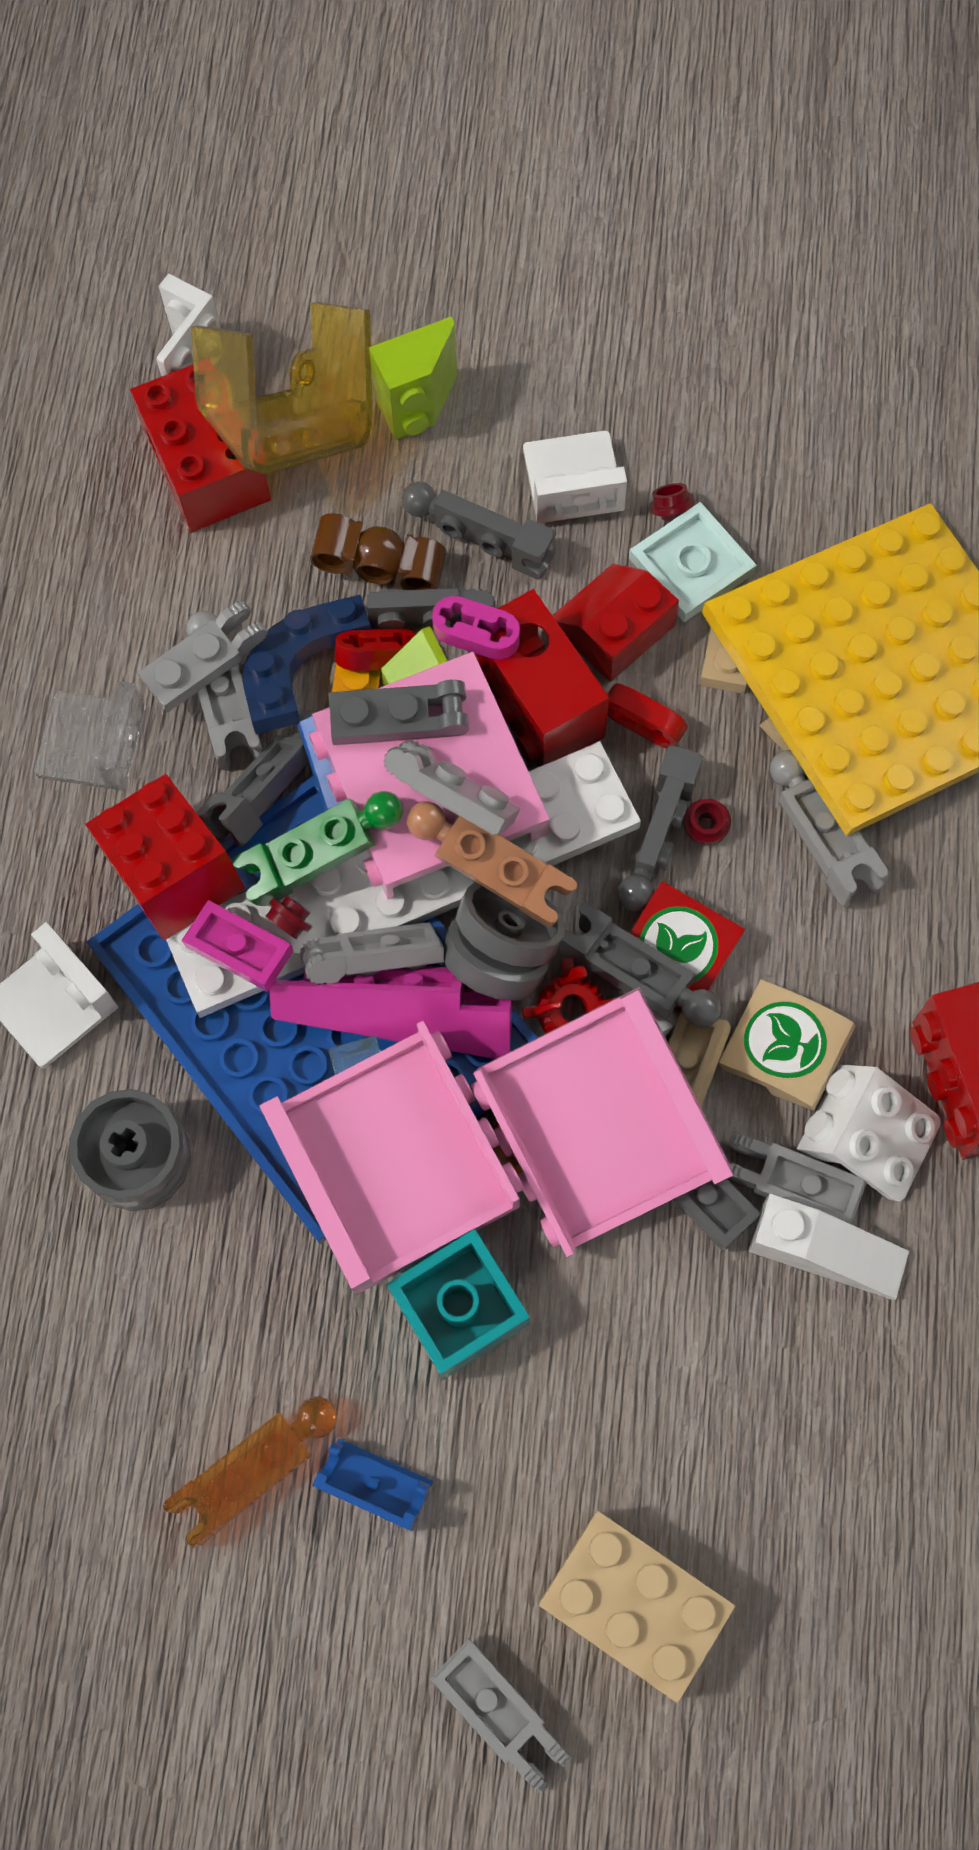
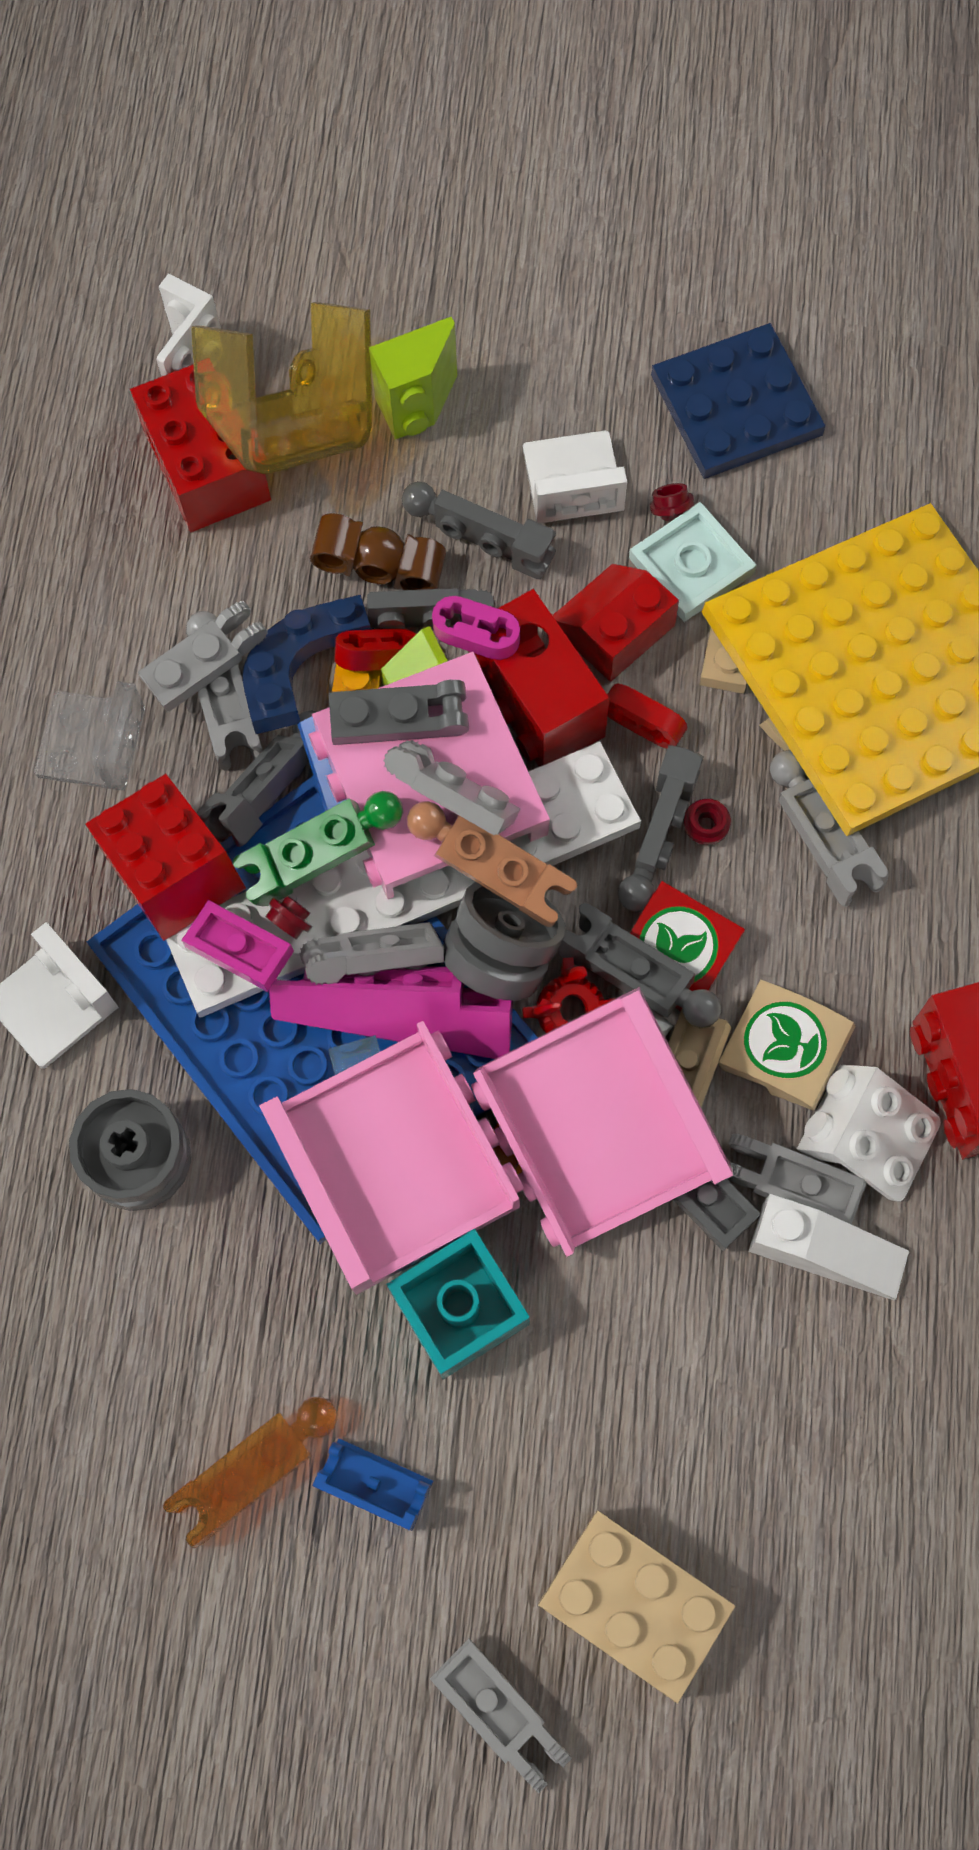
none -> dark blue plate [651,323,825,479]

